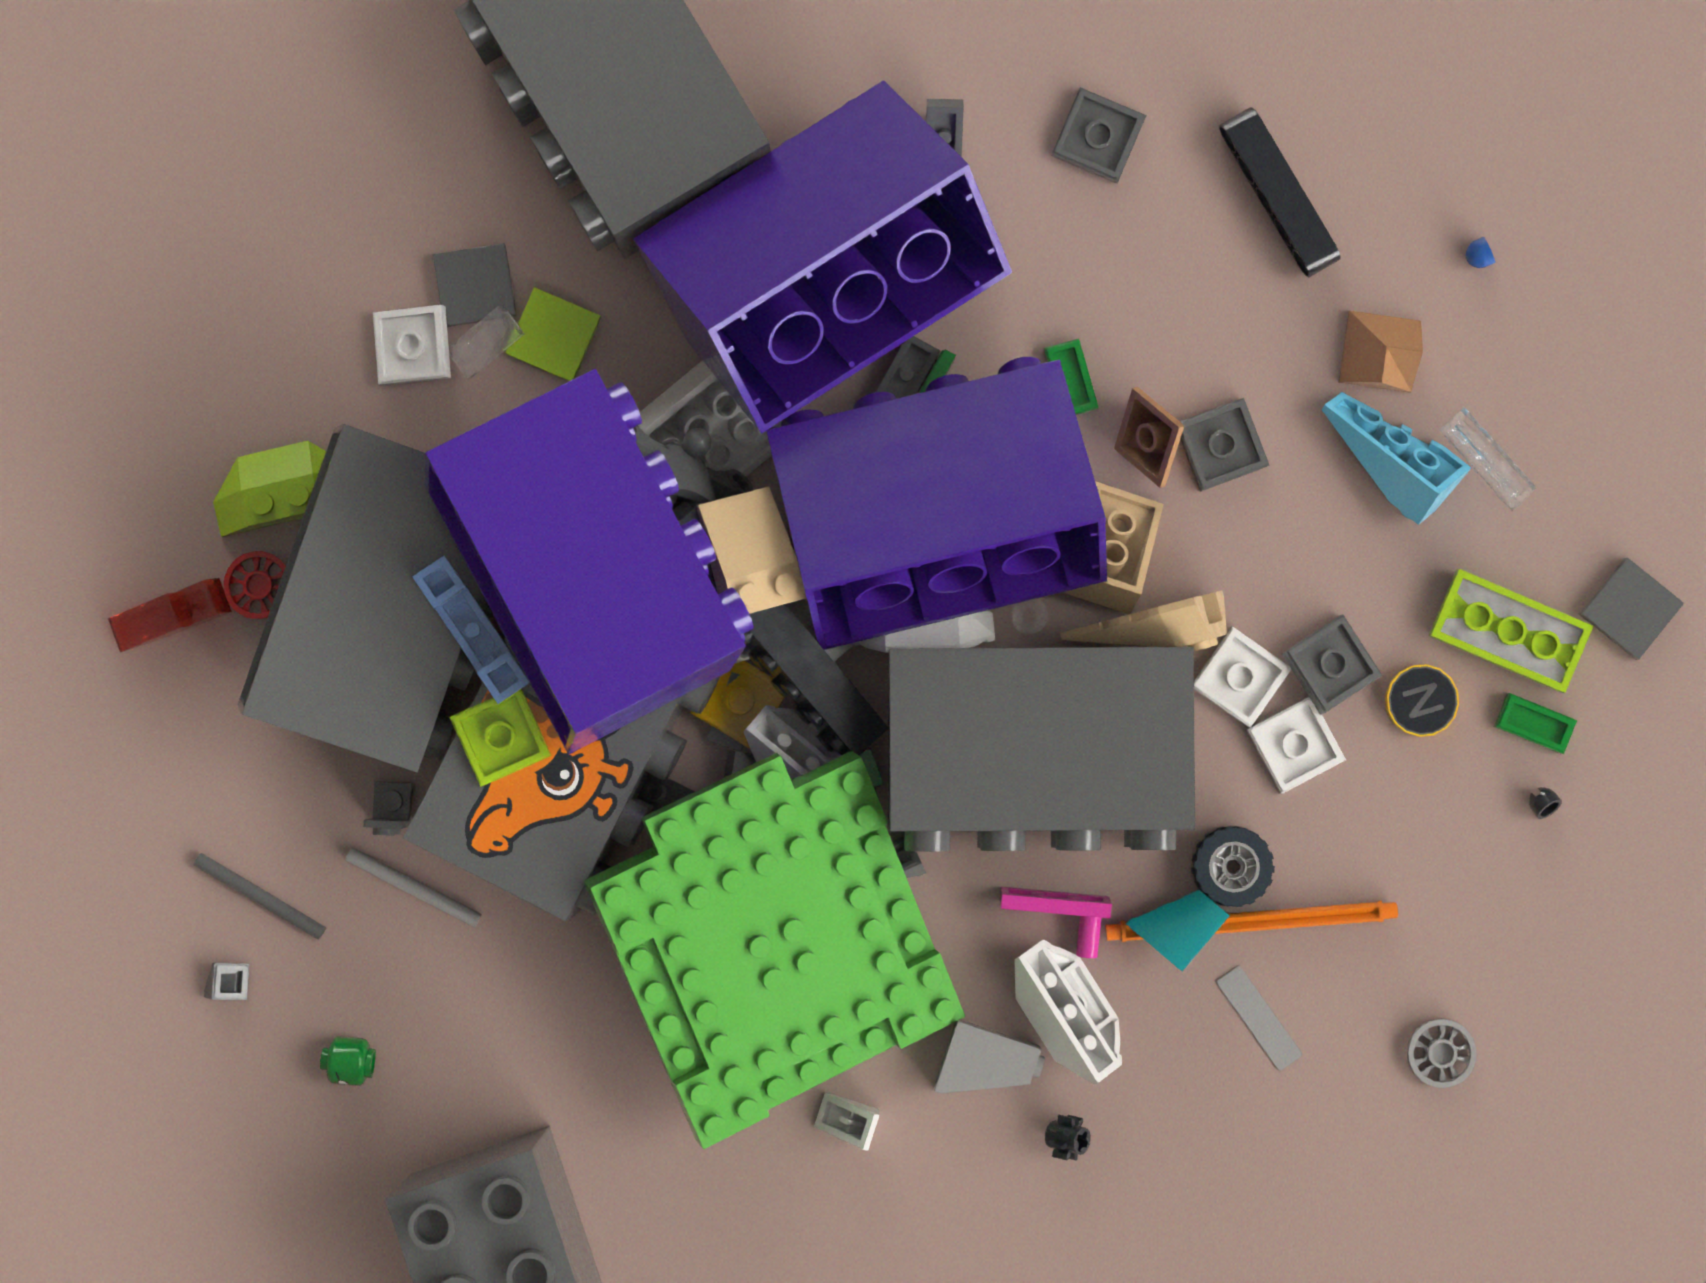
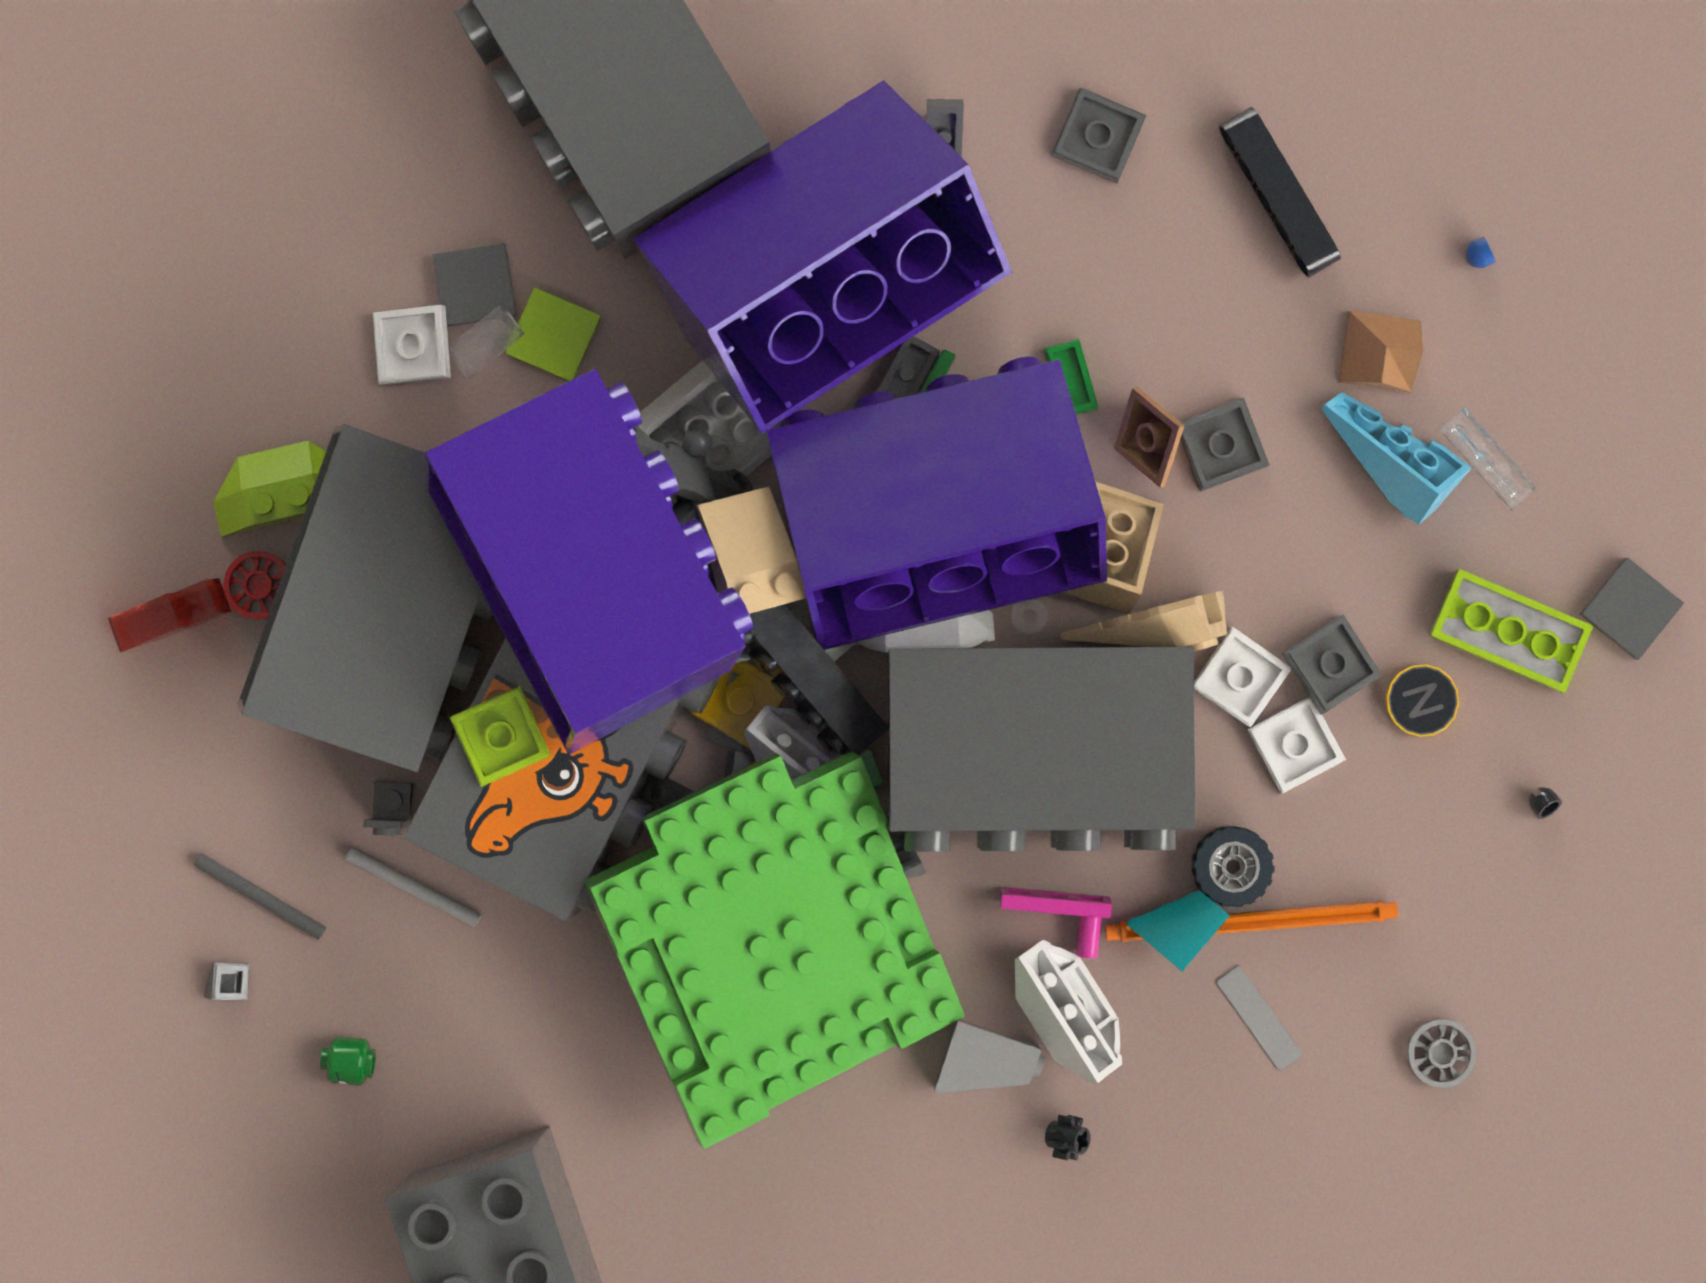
medium blue slope [412,555,529,704] -> none
white slope [814,1092,879,1150] -> none
green tile [1494,693,1577,754] -> none

